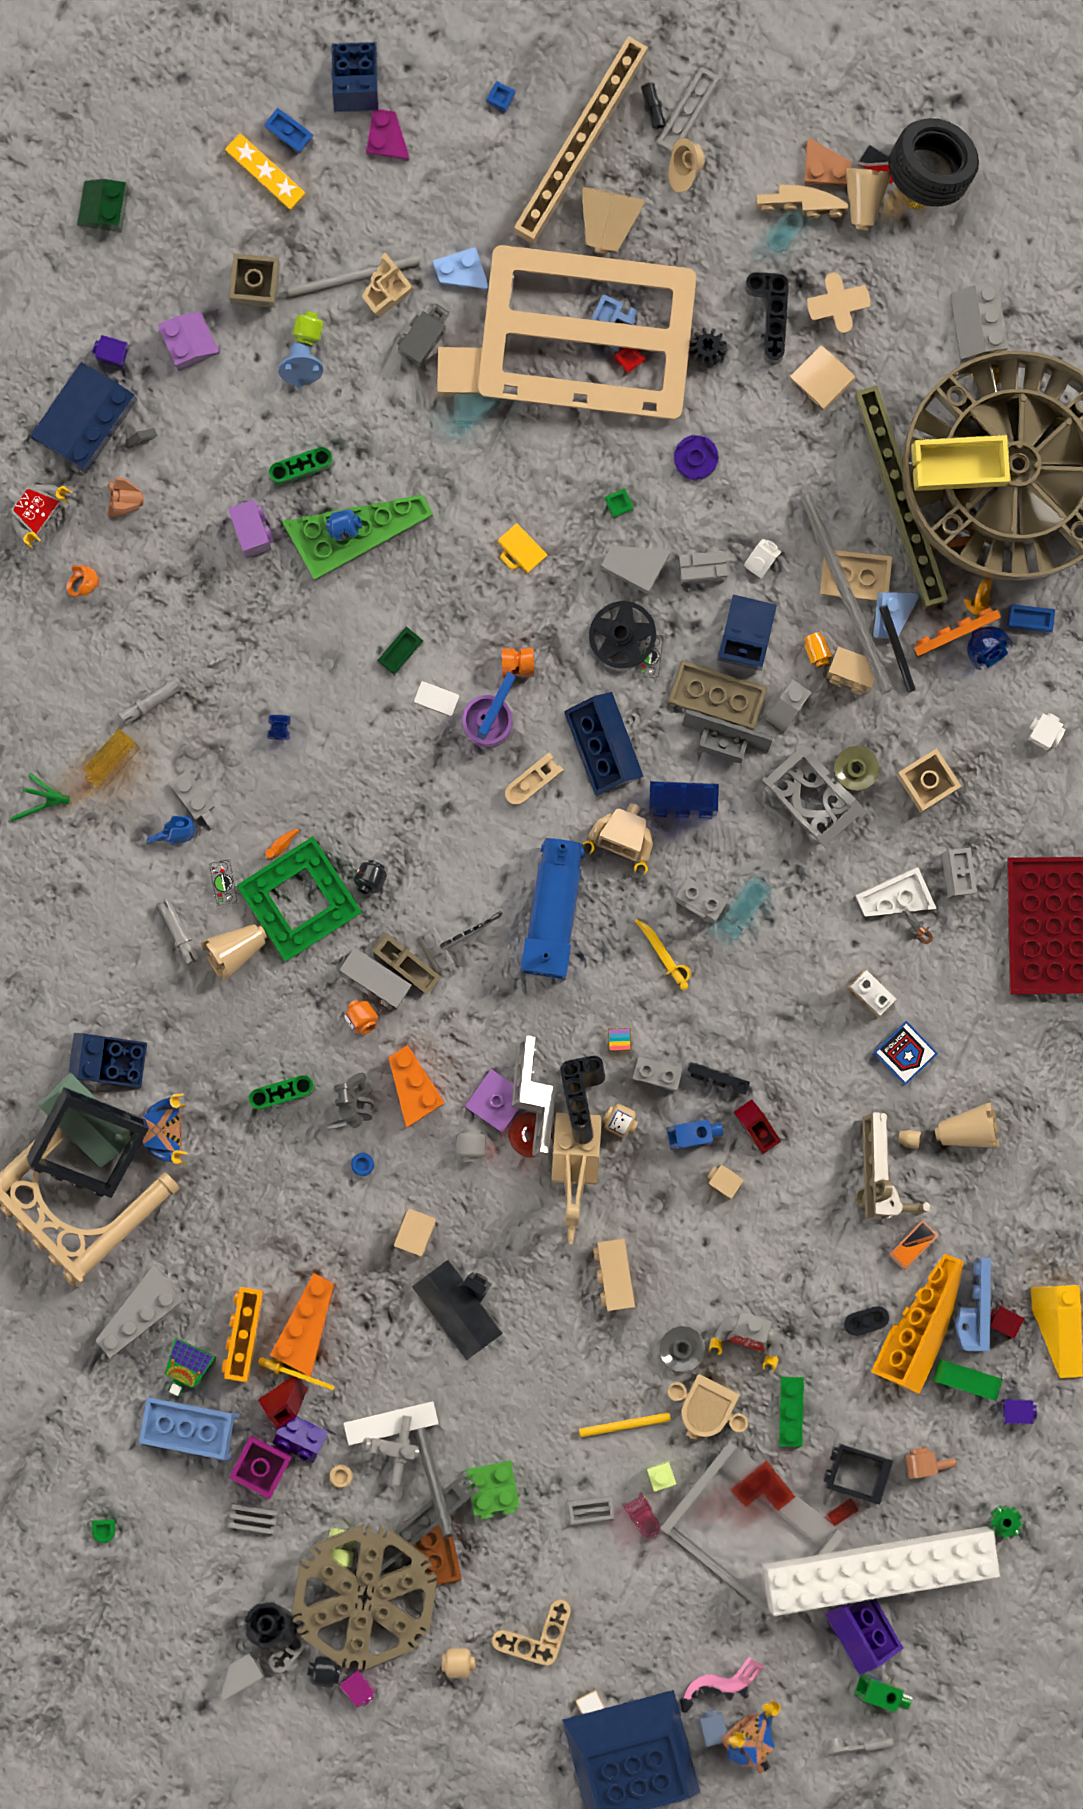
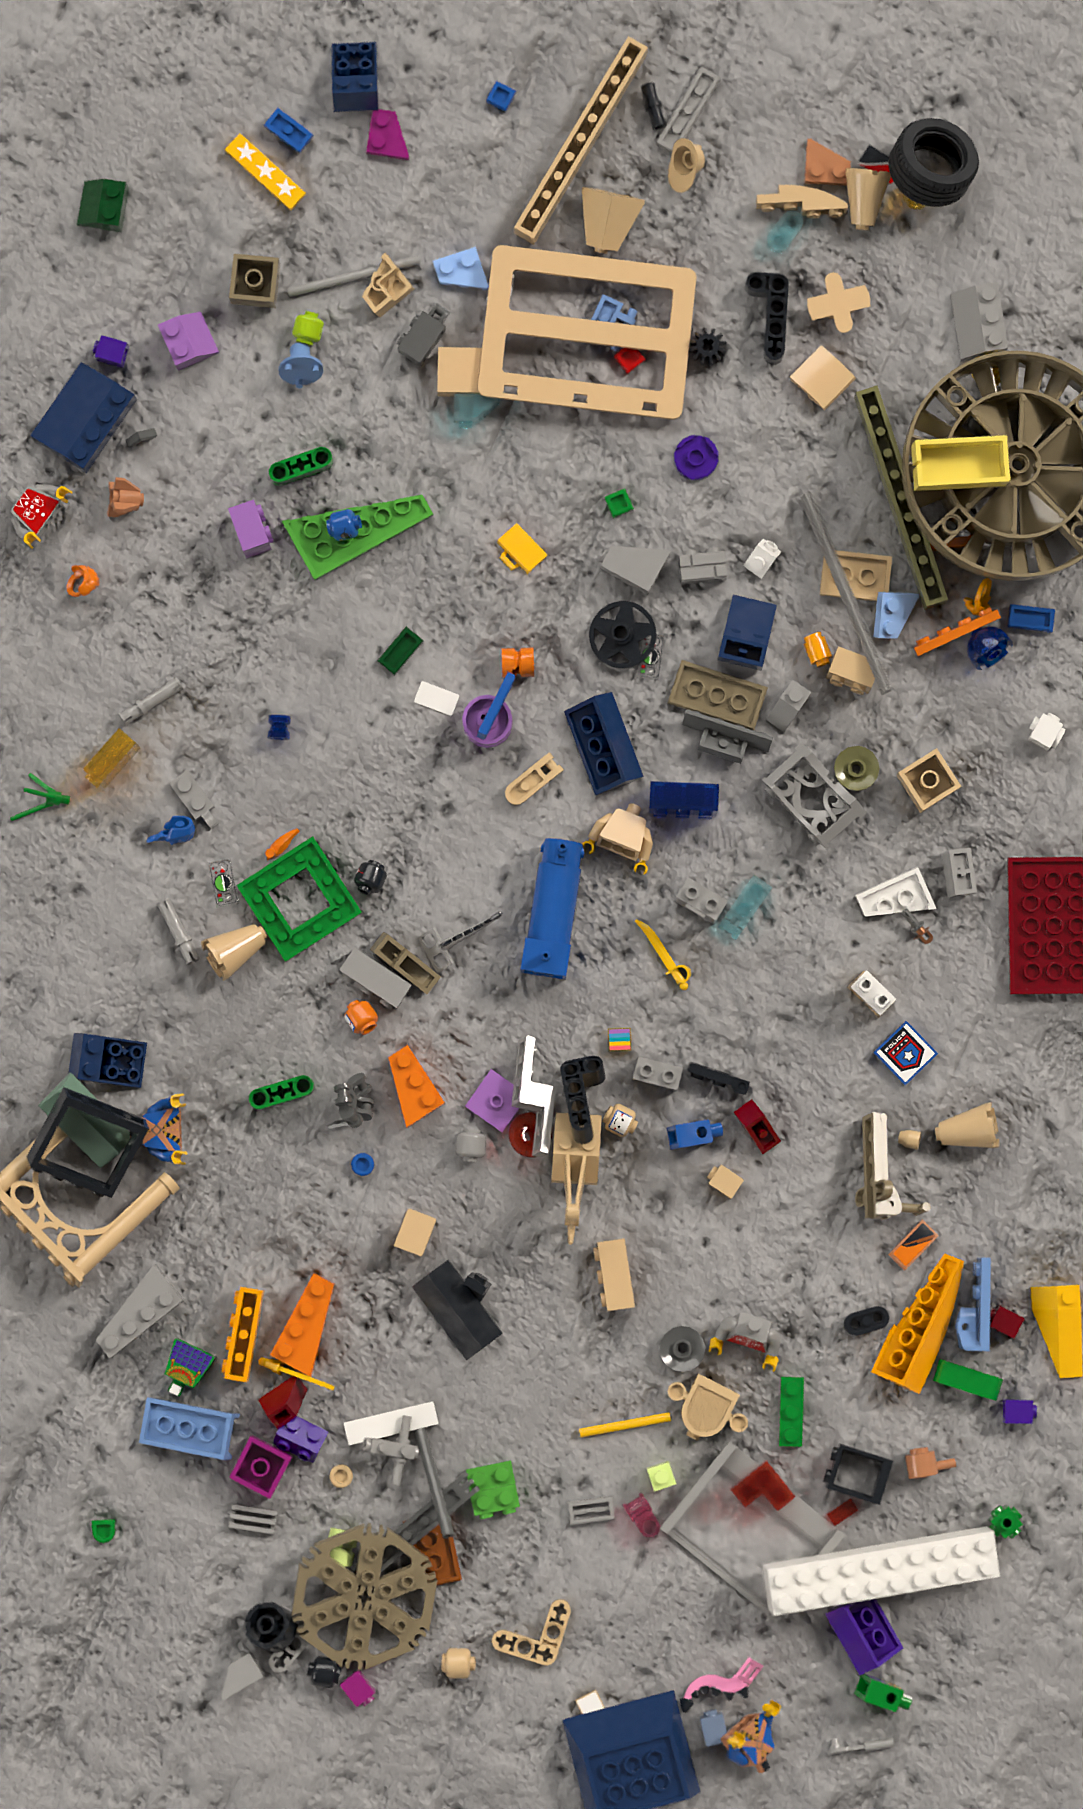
black bar [879,605,916,692] -> none

